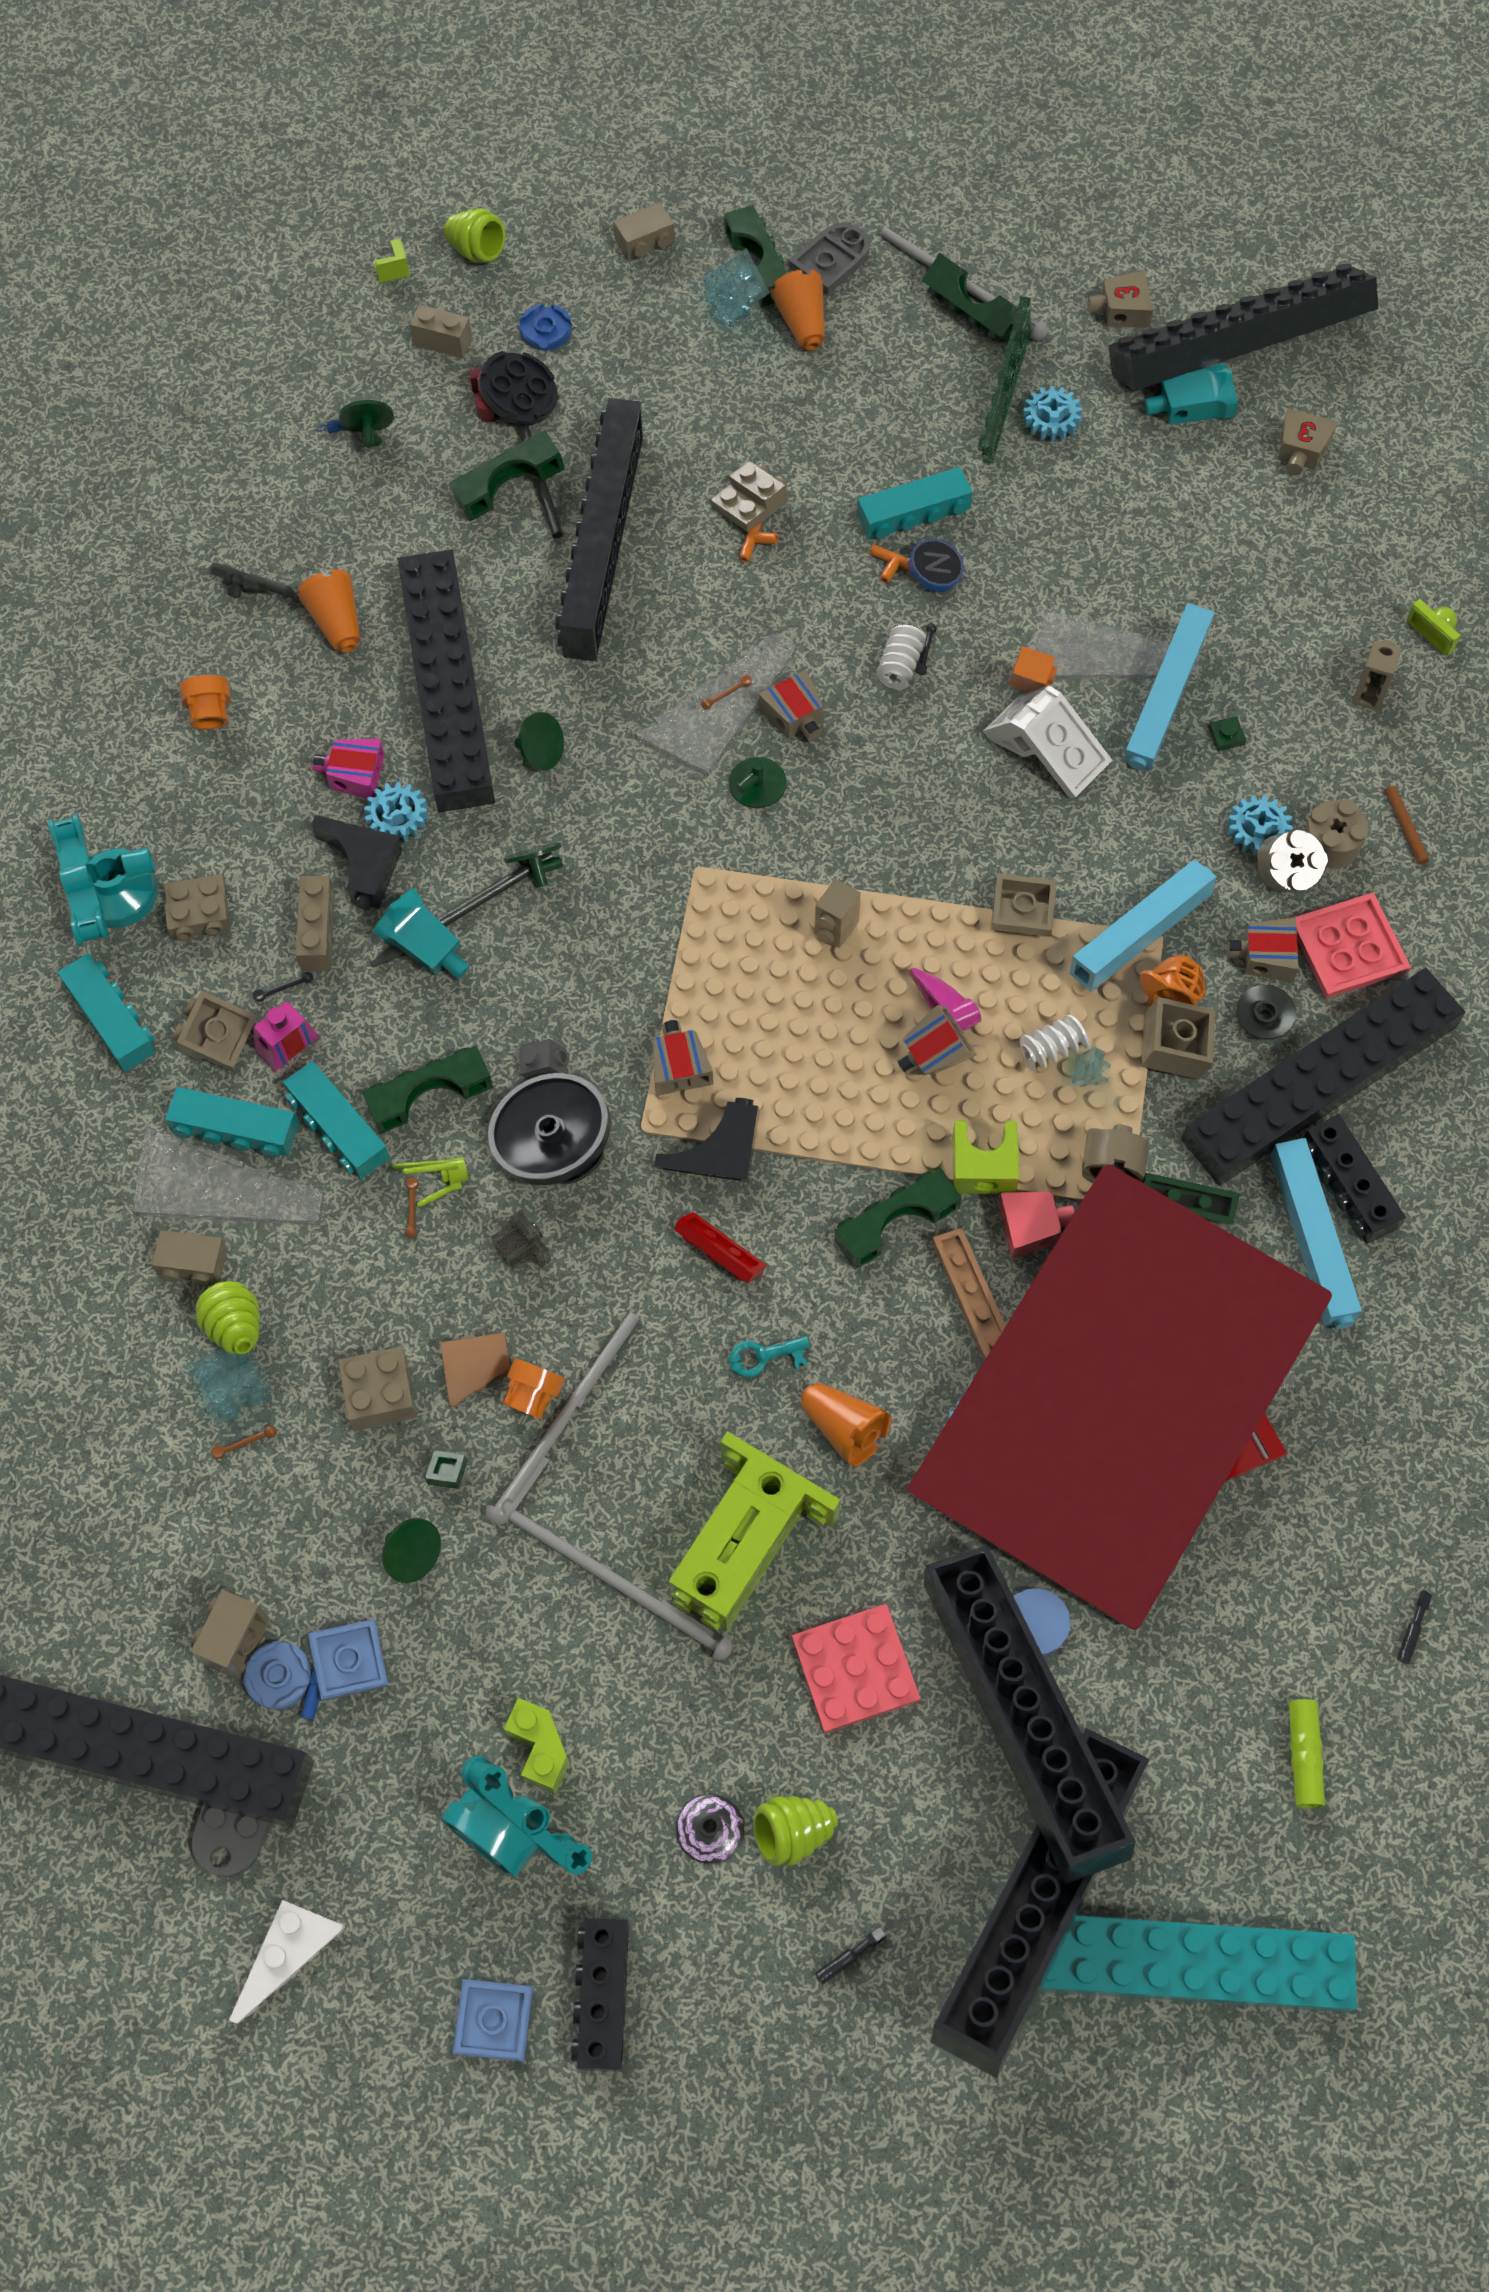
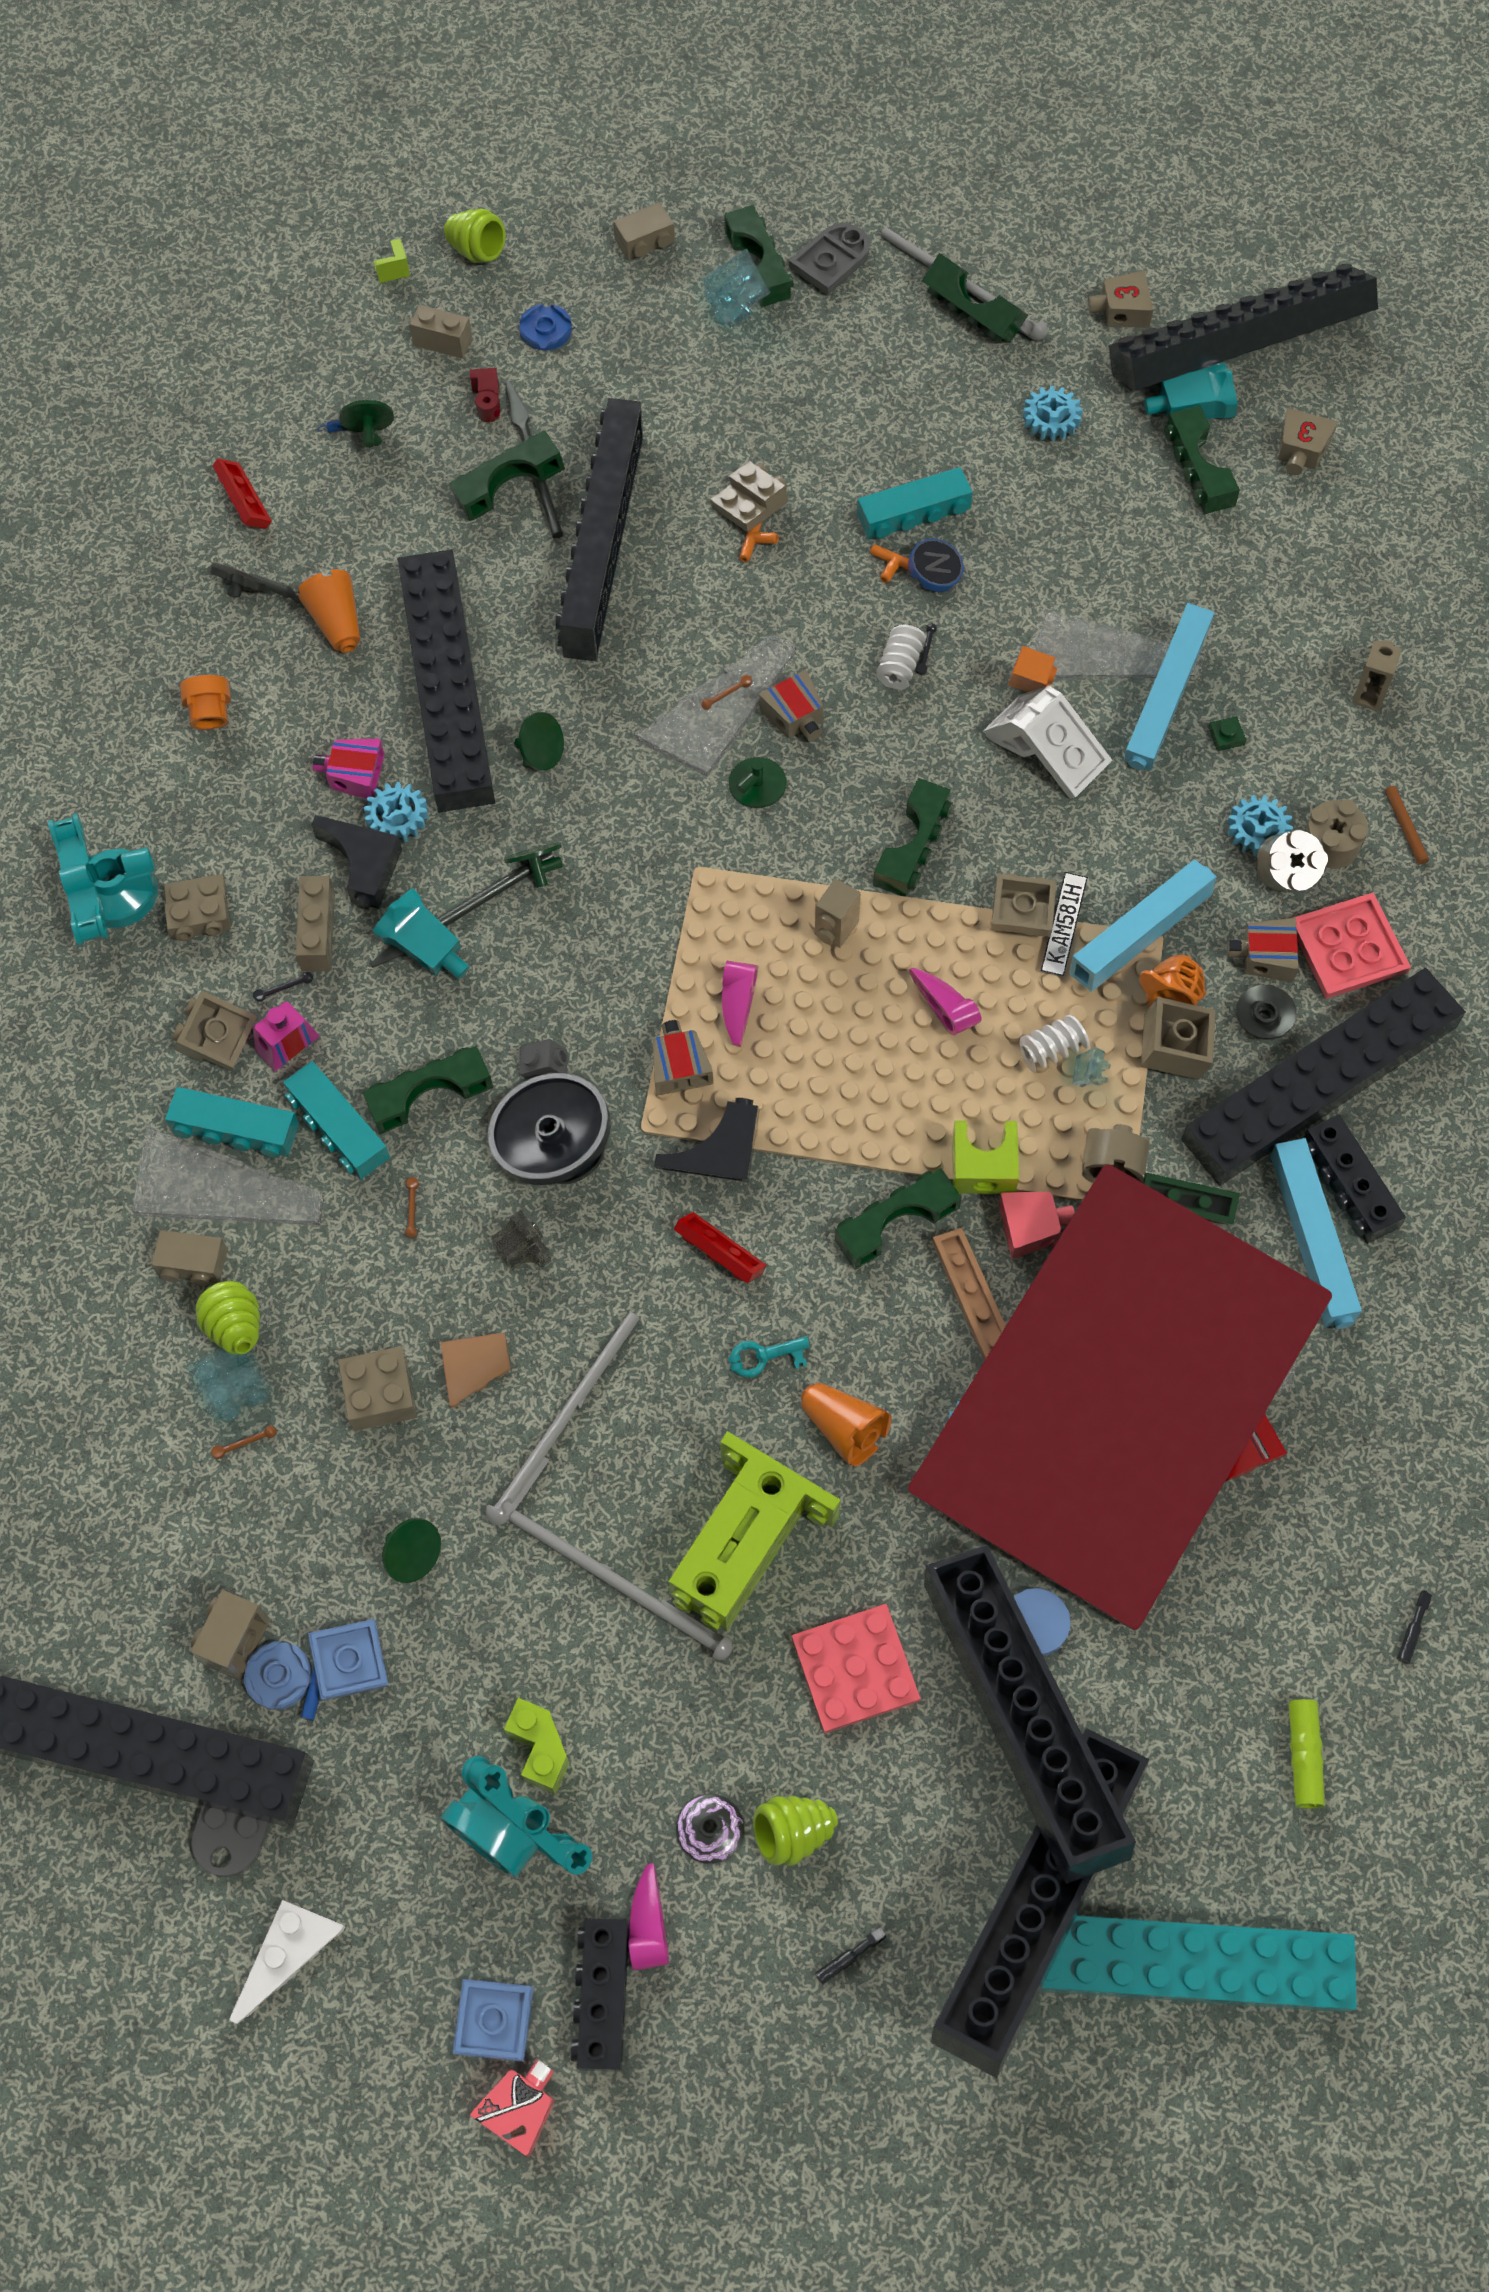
teal brick [57,953,156,1072] -> none
lime plant [392,1156,468,1207] -> none
plate [425,1450,468,1489] -> none
black tile [478,351,559,425] -> none
orange piece [503,1358,566,1419] -> none
orange cone [770,270,825,351] -> none
torso [897,1005,977,1075] -> none
clear green wing [978,296,1031,464] -> none
lime tile [1407,599,1461,656] -> none
none -> red plate [212,458,272,529]
none -> coral torso [470,2060,555,2157]
none -> dark pink piece [629,1863,669,1971]
none -> dark pink piece [722,960,758,1047]
none -> dark green arch [873,778,953,897]
none -> sticker [1041,872,1088,976]
none -> dark green arch [1164,405,1240,514]

